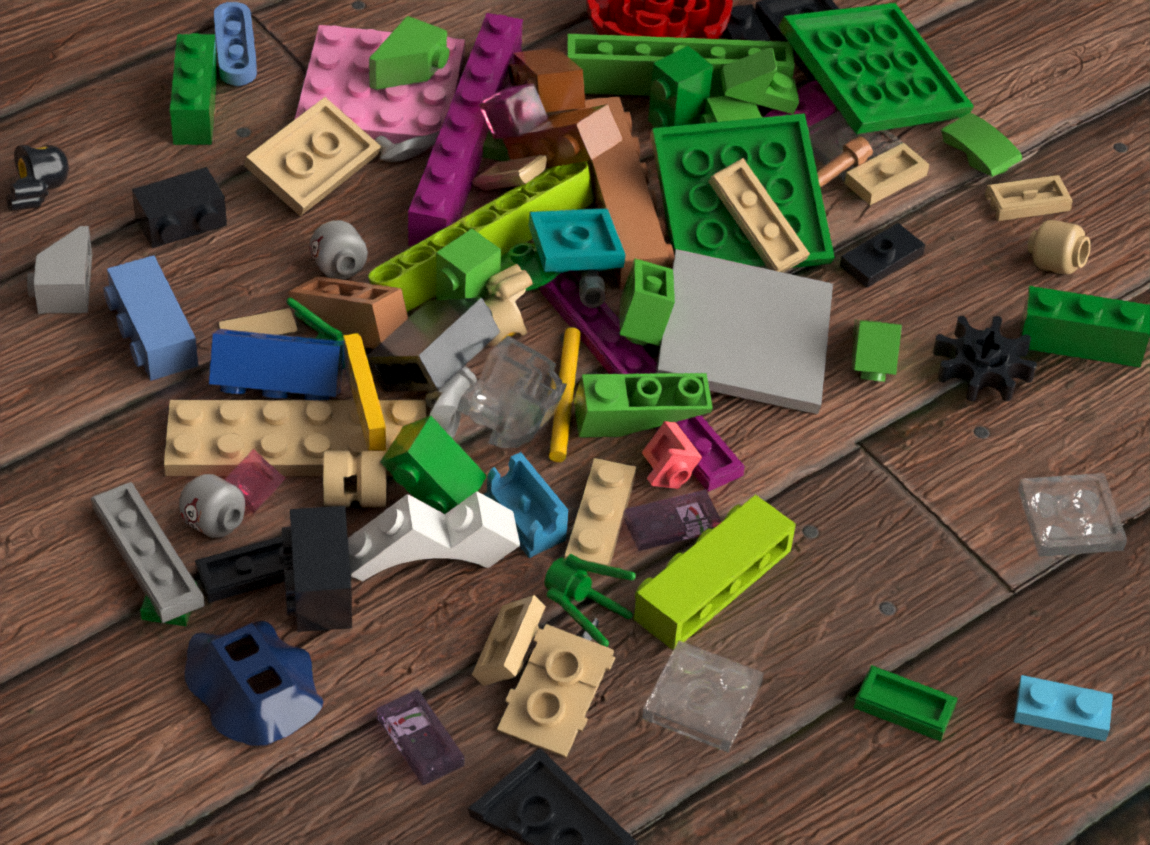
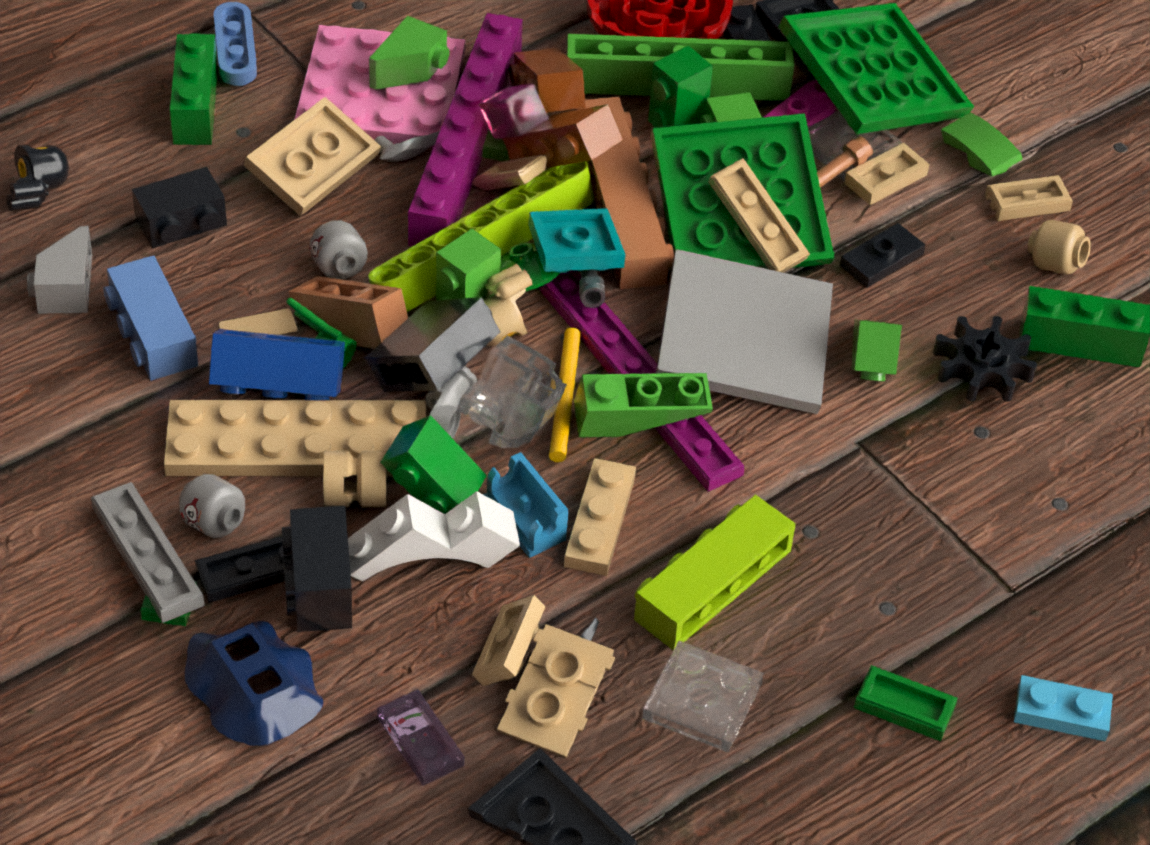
clear pink plate [225,449,286,513] -> none
yellow tile [344,333,386,451] -> none
green plant [544,554,636,647] -> none
bright green brick [620,258,675,346] -> none
tile [624,489,722,551] -> none
coral bracket [641,421,702,489] -> none
bright green slope [720,48,799,114] -> none
clear plate [1018,473,1127,557] -> none

